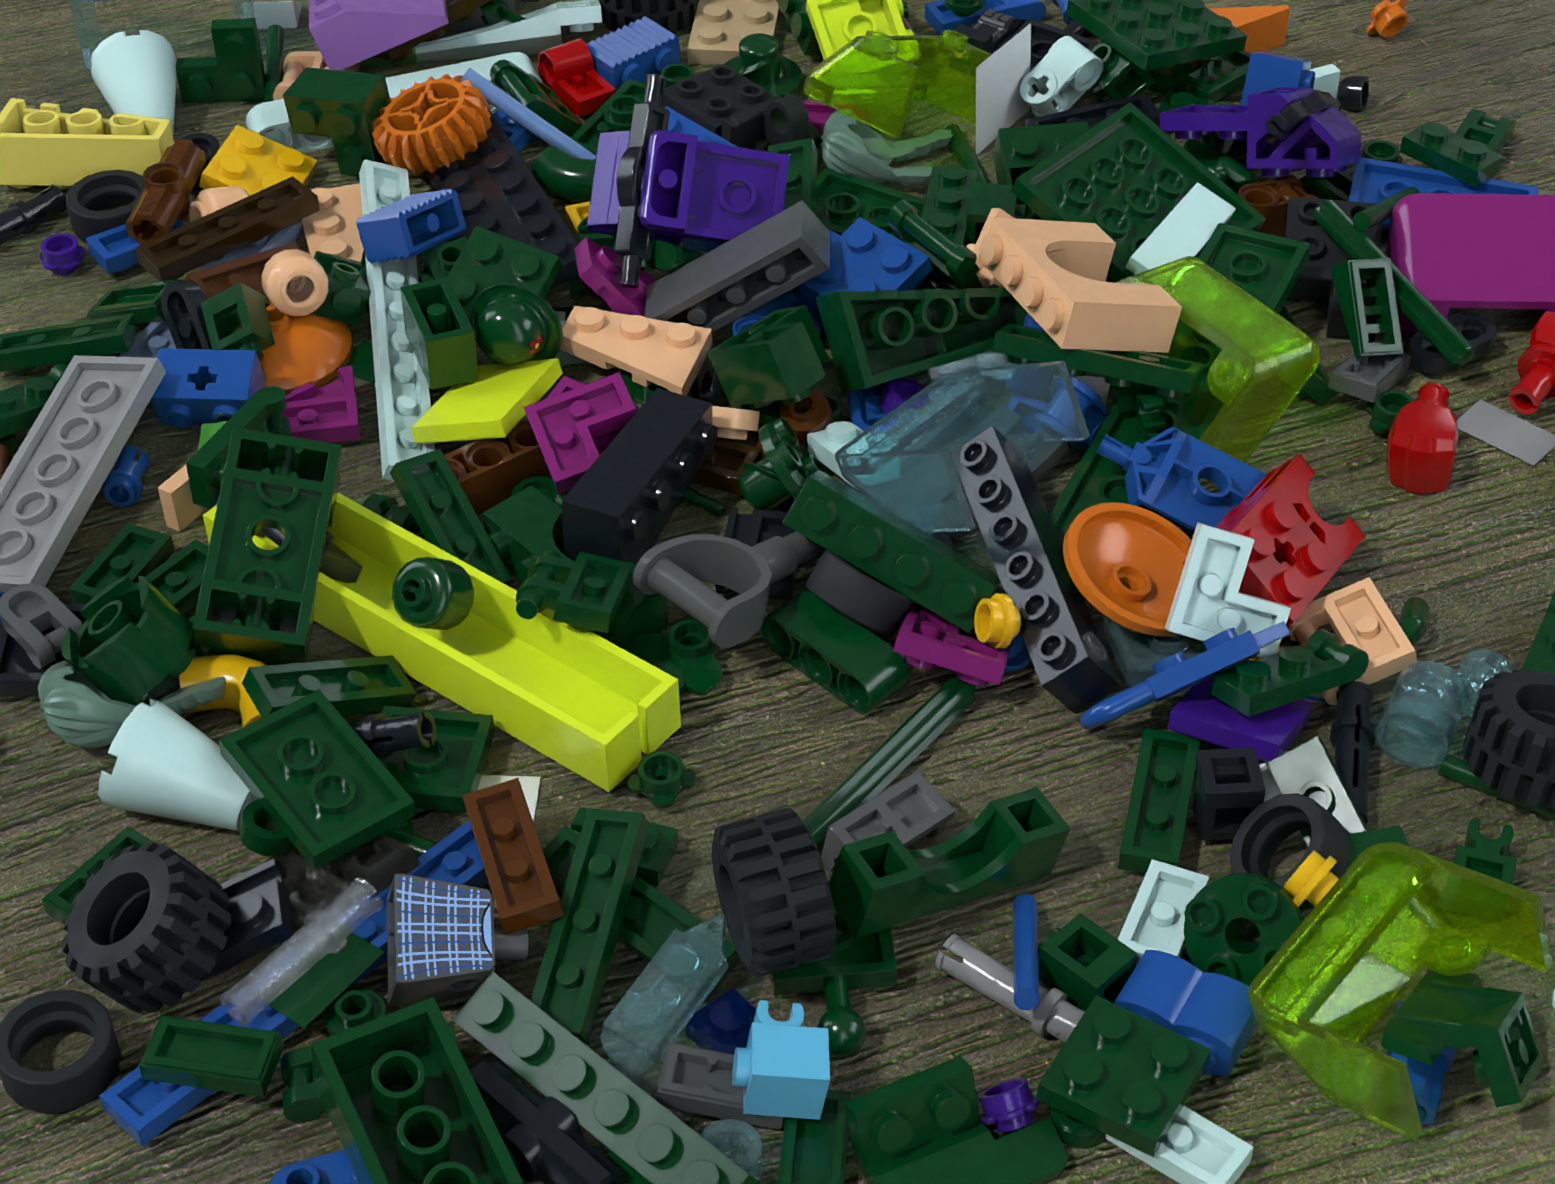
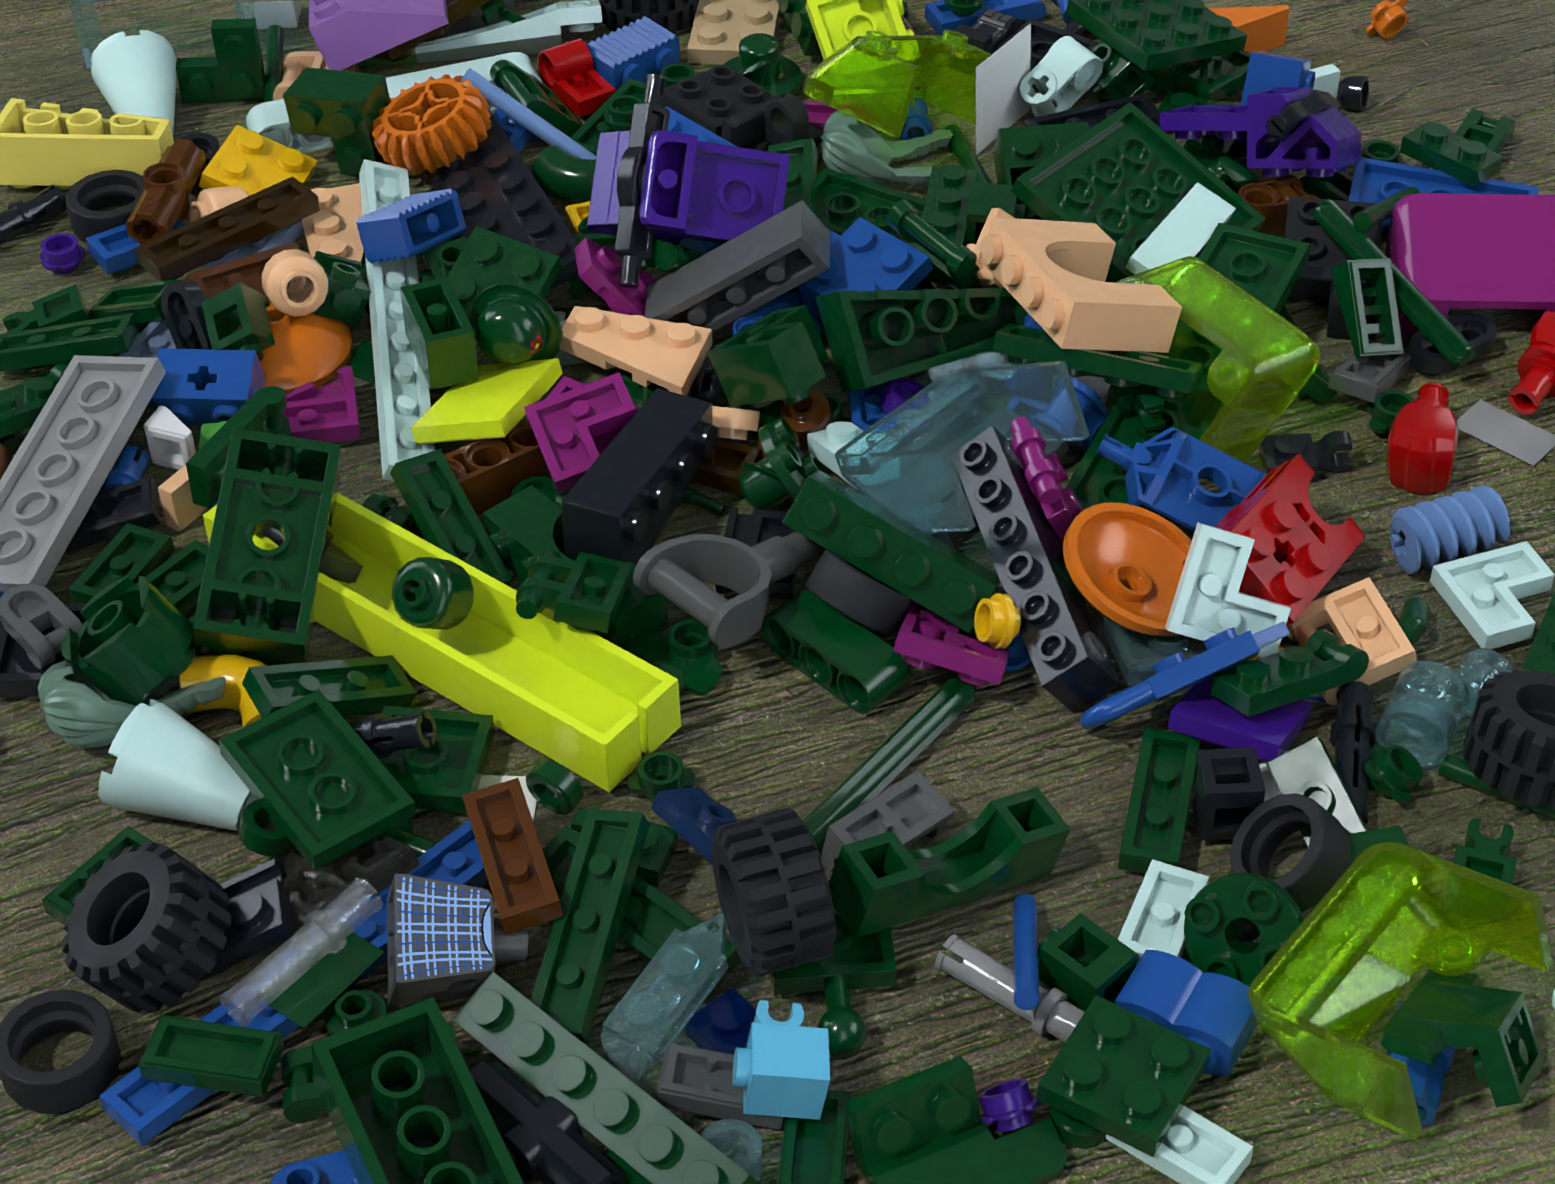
yellow plate [1282,850,1339,907] -> none
none -> dark green plate [2,284,90,333]
none -> black plate [64,476,160,553]
none -> white slope [143,406,196,470]
none -> dark green tile [526,759,584,814]
none -> dark blue plate [651,787,736,864]
none -> blue pin [898,97,933,140]
none -> magenta plate [1010,417,1083,542]
none -> black plate [1259,431,1353,482]
none -> dark green plate [1364,744,1423,804]
none -> medium blue piece [1390,485,1510,574]
none -> light aqua plate [1430,541,1555,651]

